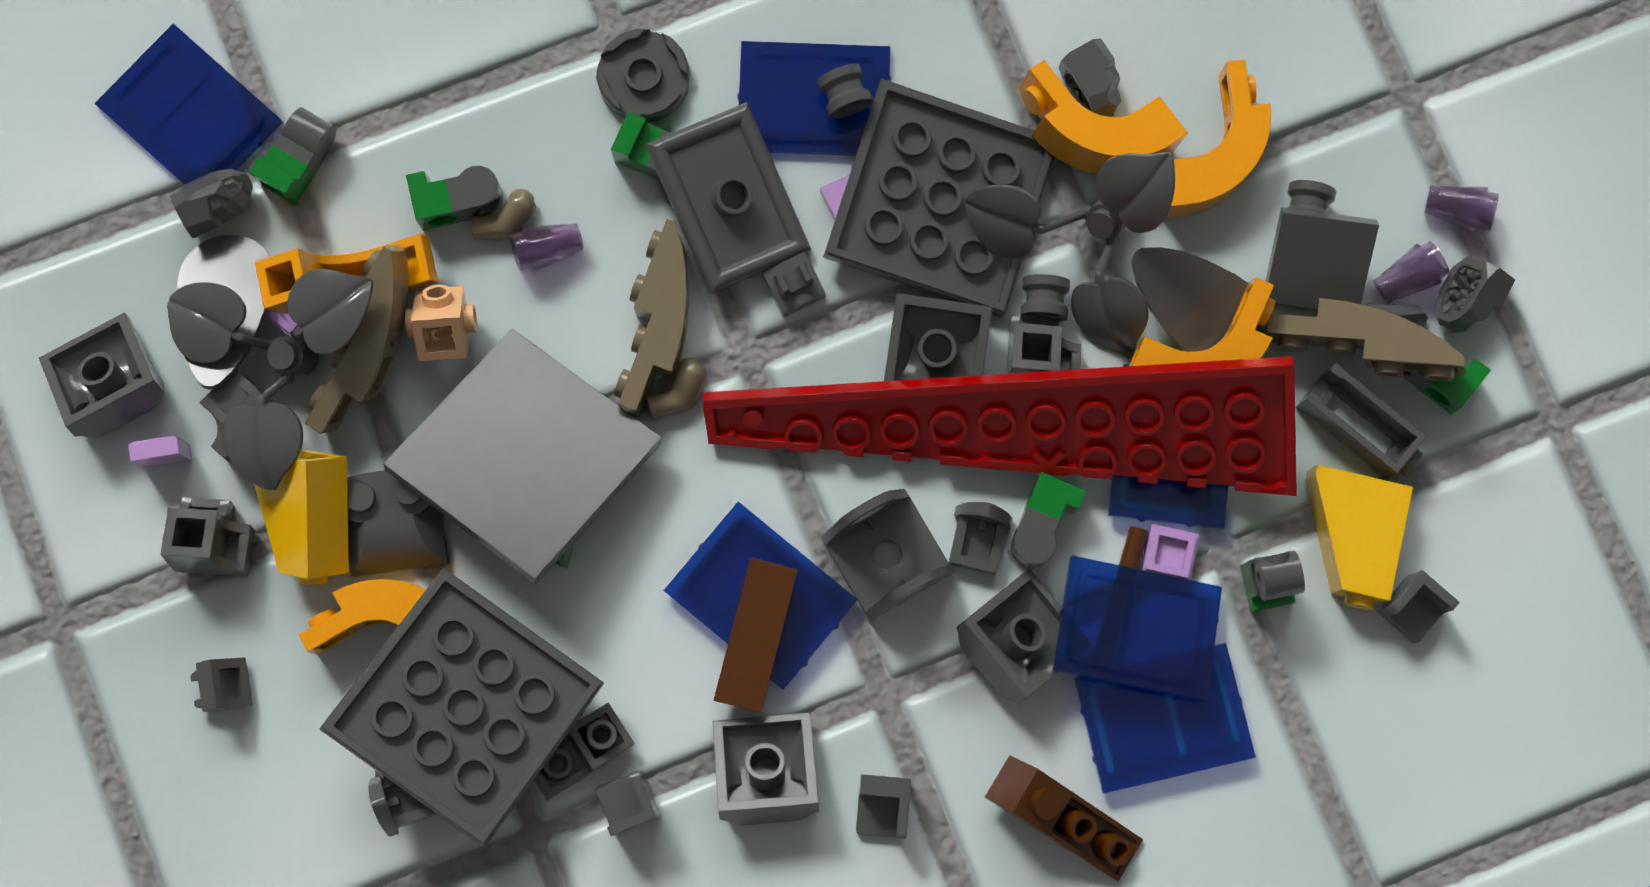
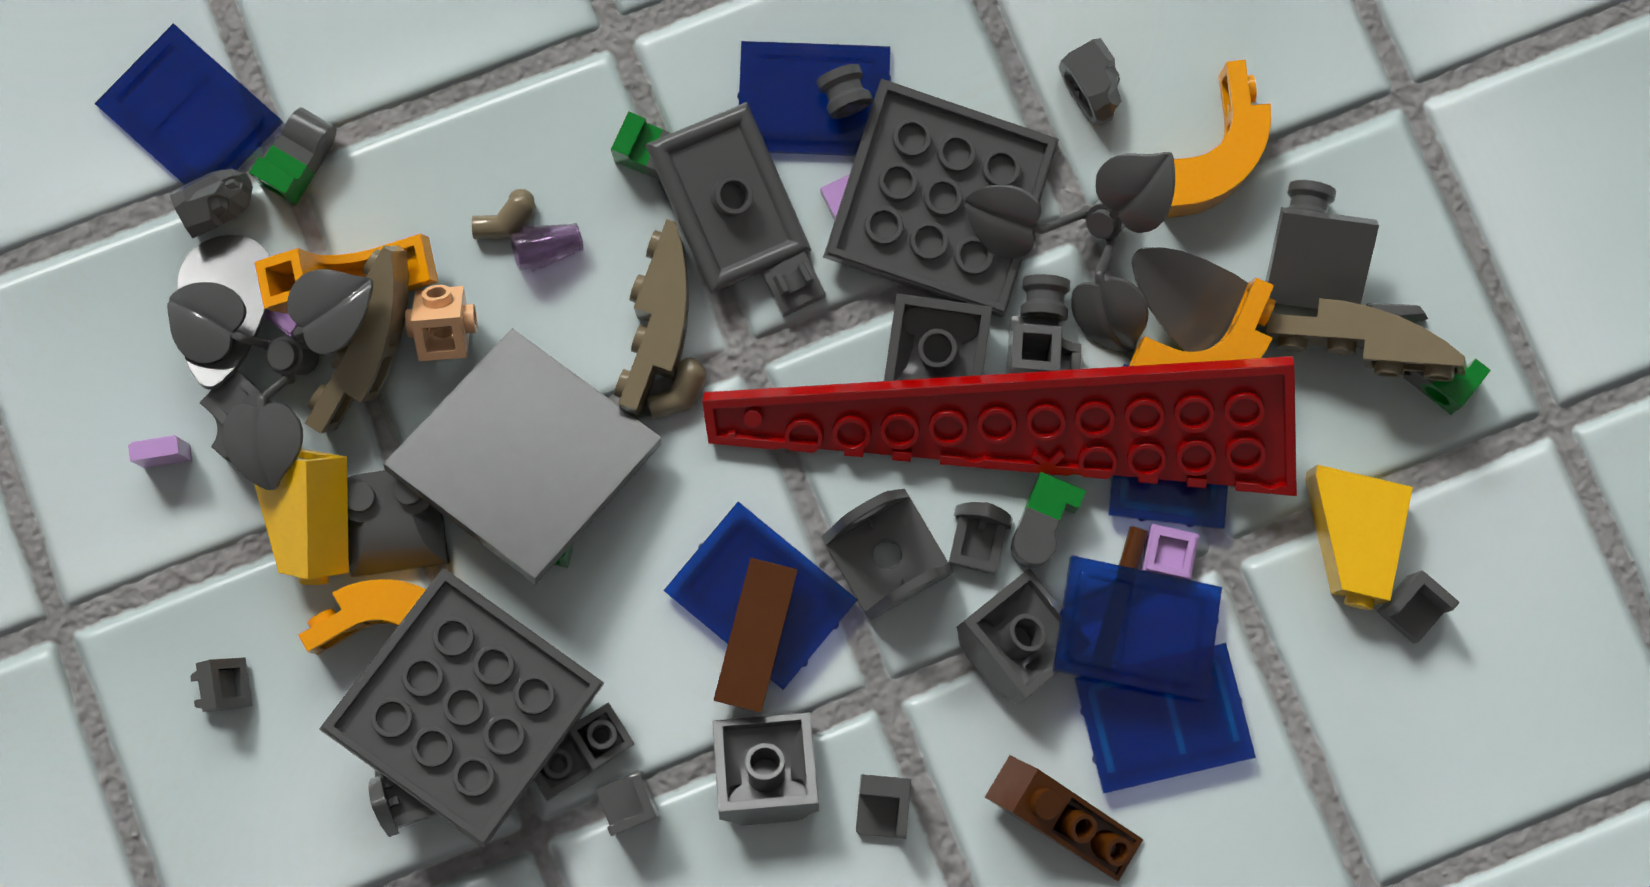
dark grey slope [39,312,164,438] -> none
dark grey brick [160,497,255,577] -> none
leg [406,166,503,231] -> none
dark grey tile [596,28,690,123] -> none
light orange arch [1018,60,1188,174] -> none
dark grey leg [1240,550,1305,613] -> none
dark grey window [1296,363,1427,480] -> none
clear purple cone [1373,241,1450,304] -> none
clear purple cone [1424,185,1499,233] -> none
dark grey rock [1435,255,1515,333] -> none

